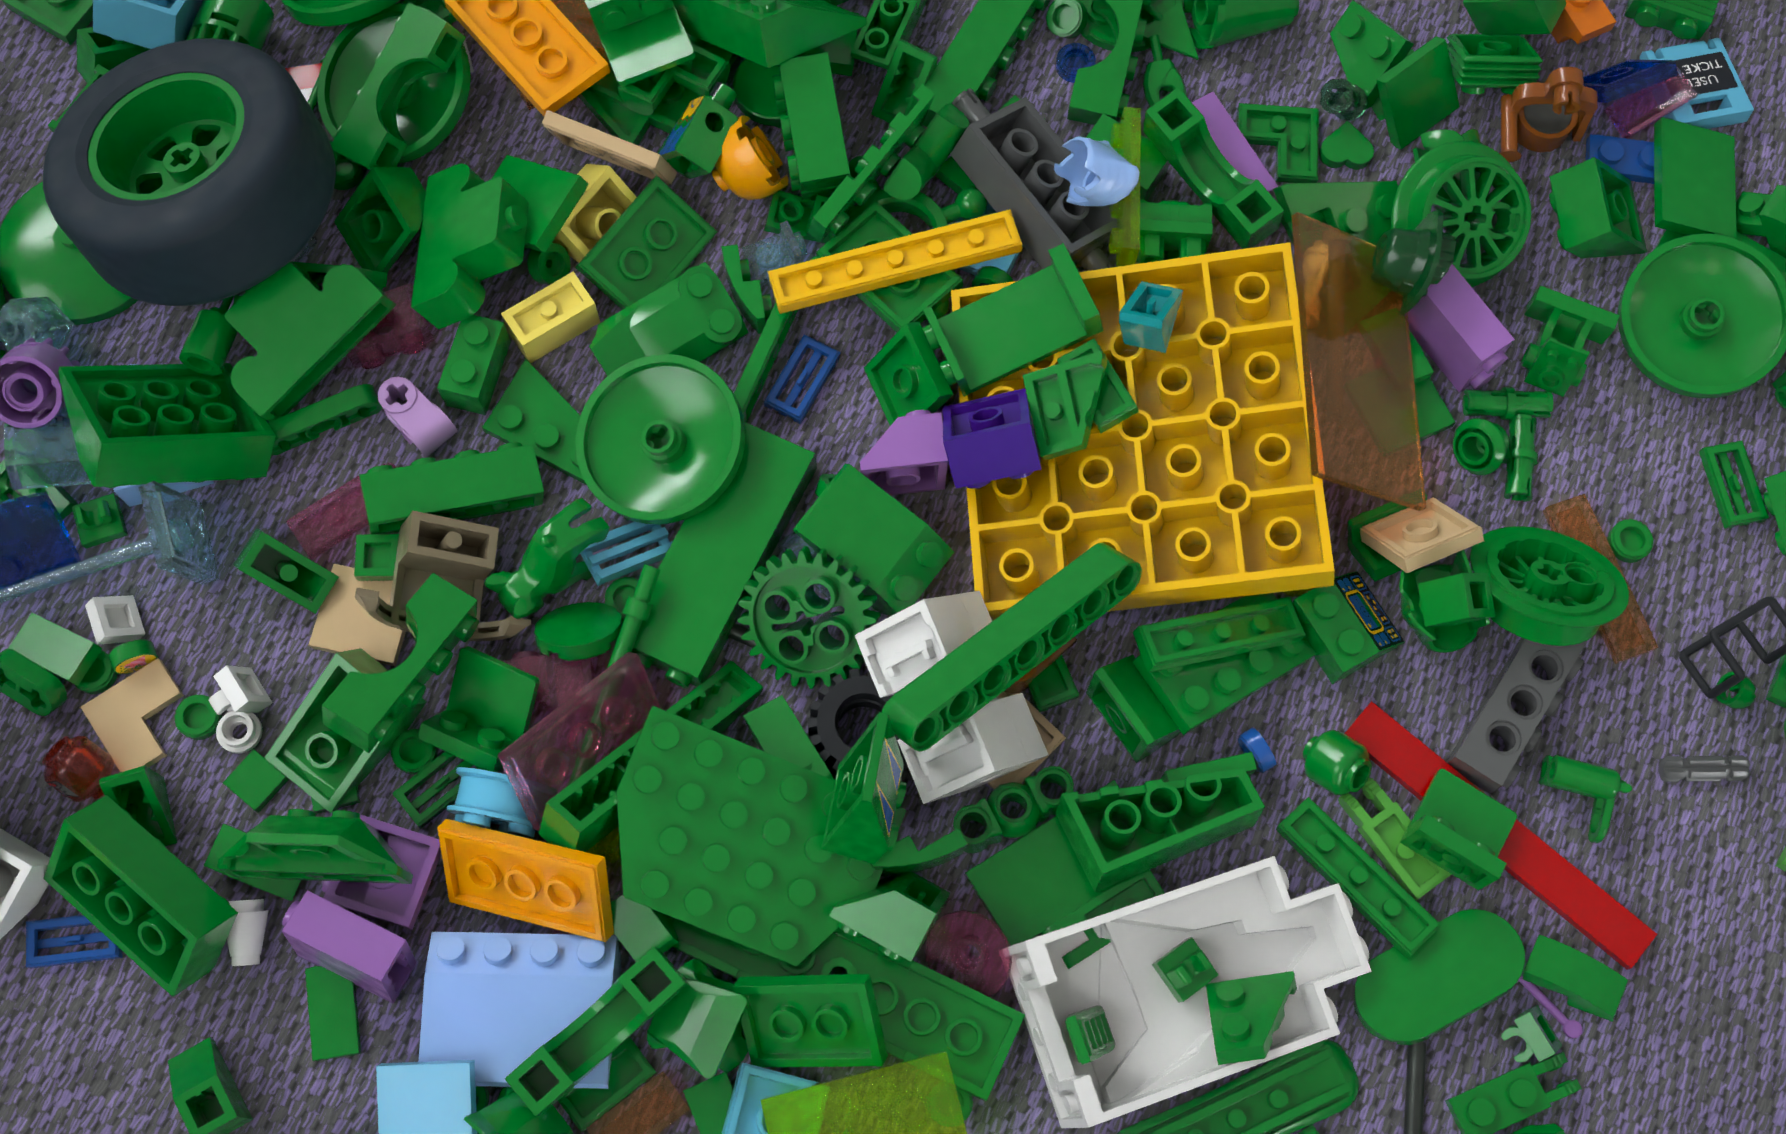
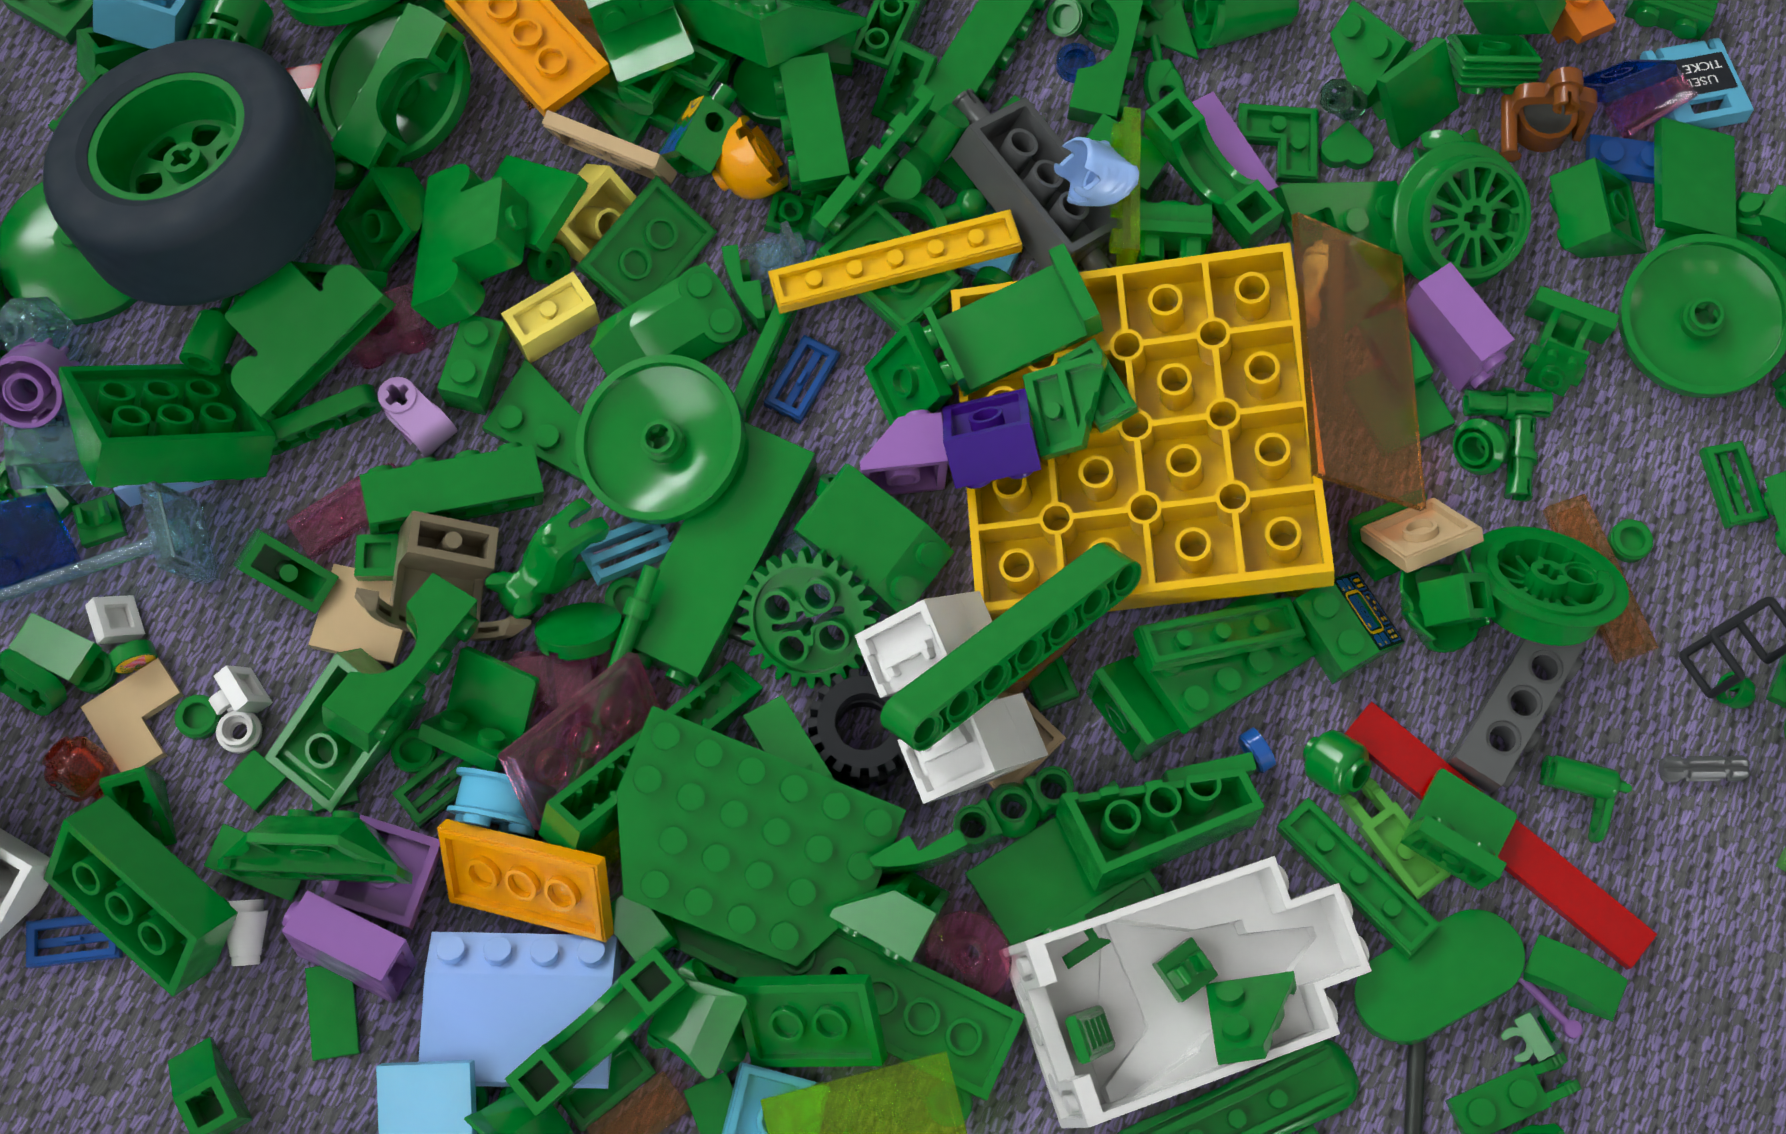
green slope [821,712,906,864] -> none
teal slope [1119,281,1183,353] -> none
dark green hat [1371,210,1456,317] -> none

